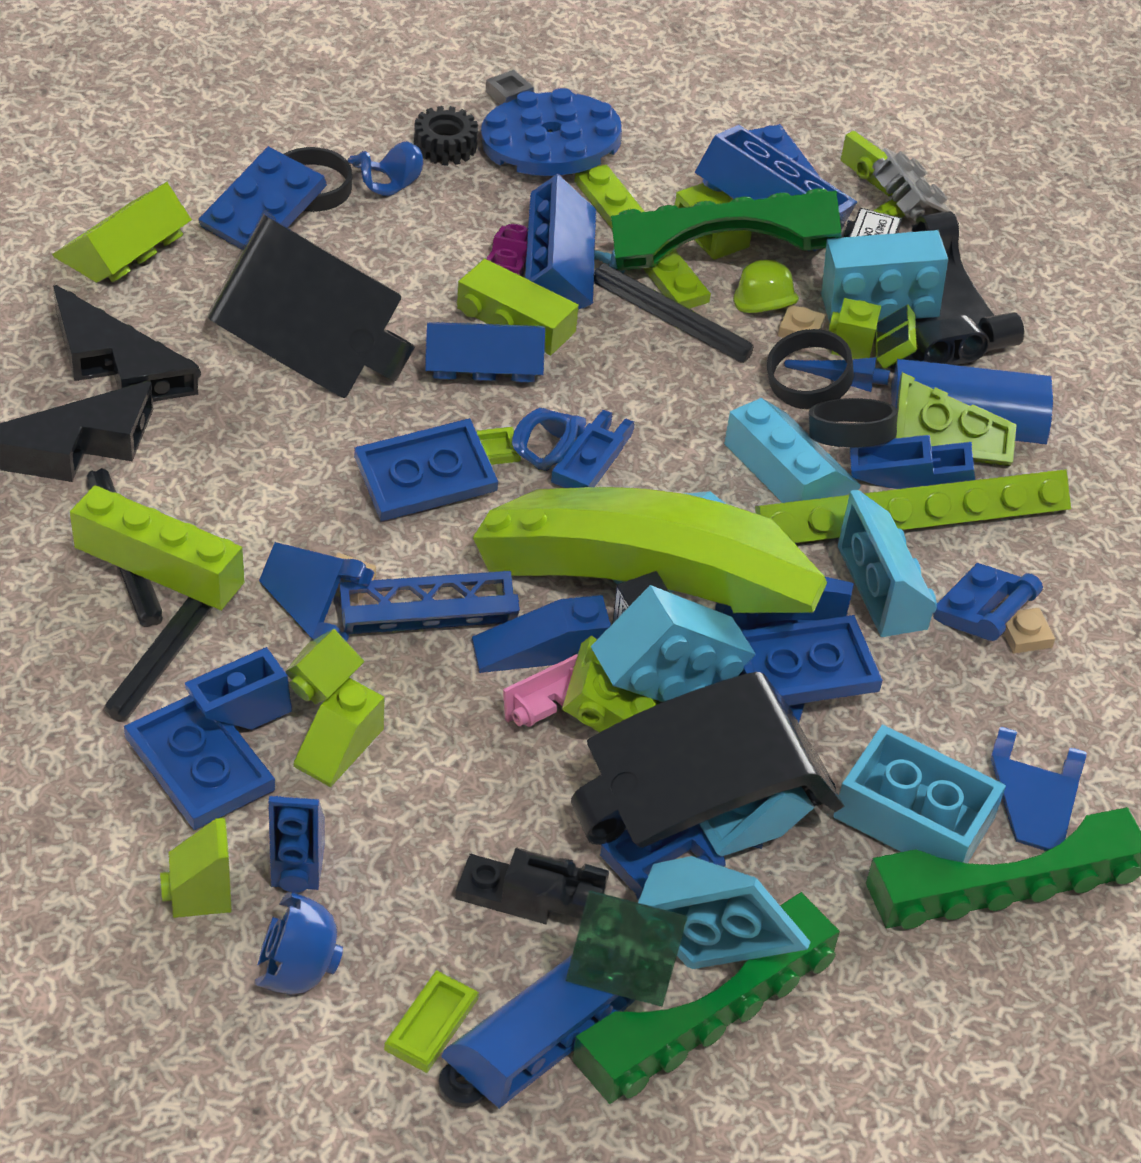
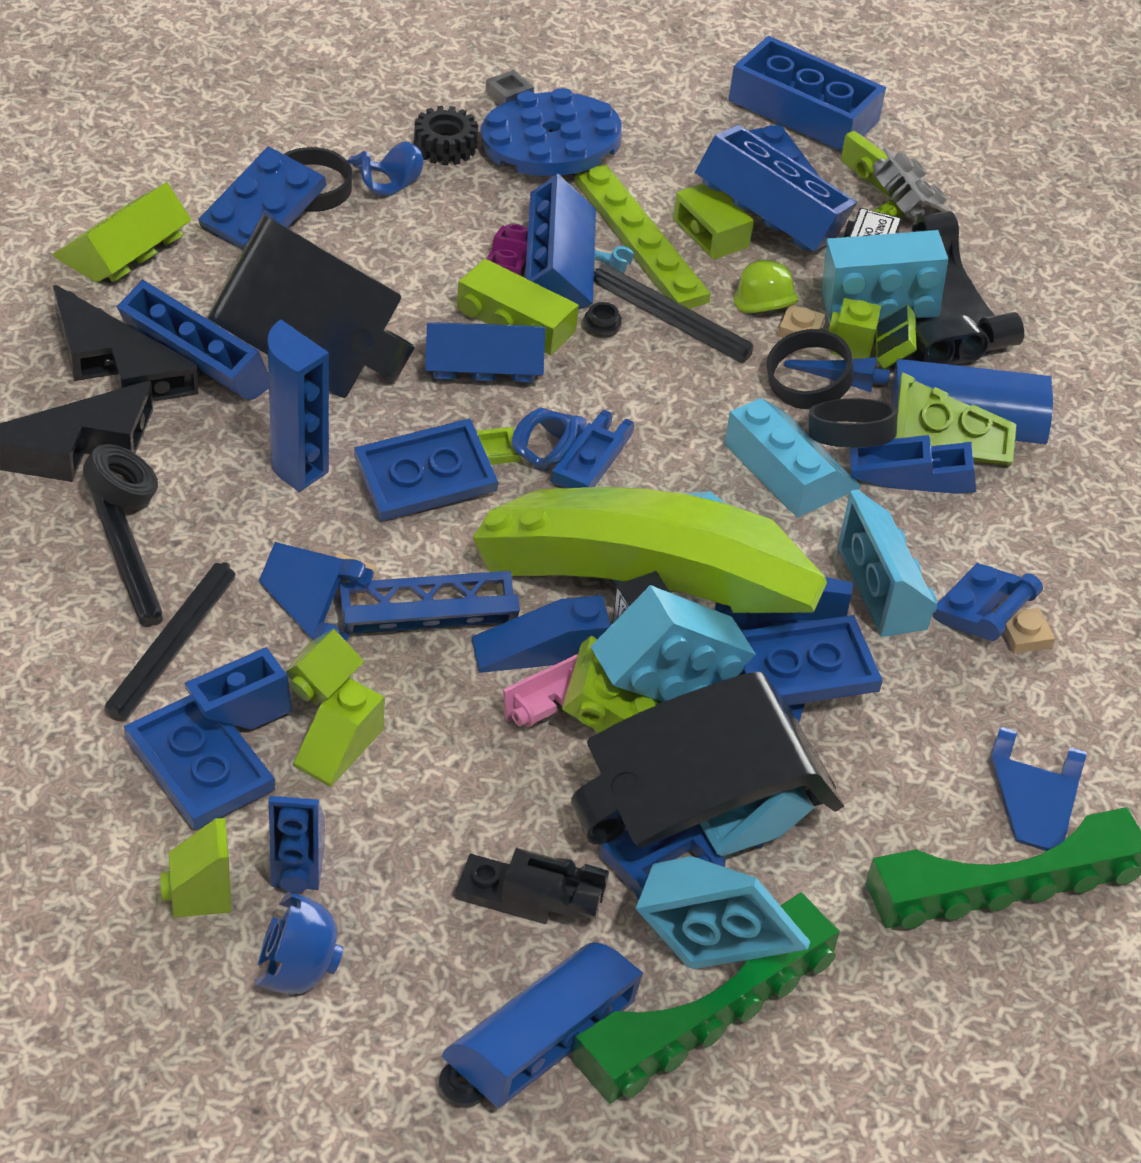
lime brick [70,485,245,610] -> none
lime tile [384,970,479,1073] -> none
clear green hinge [565,890,688,1007] -> none
green arch [611,188,842,271] -> none
lime plate [755,469,1071,543] -> none
medium azure brick [833,724,1006,863] -> none
none -> black tyre [83,444,158,510]
none -> blue brick [116,279,269,400]
none -> blue brick [268,320,329,492]
none -> black plate [584,302,622,336]
none -> blue brick [728,36,887,151]

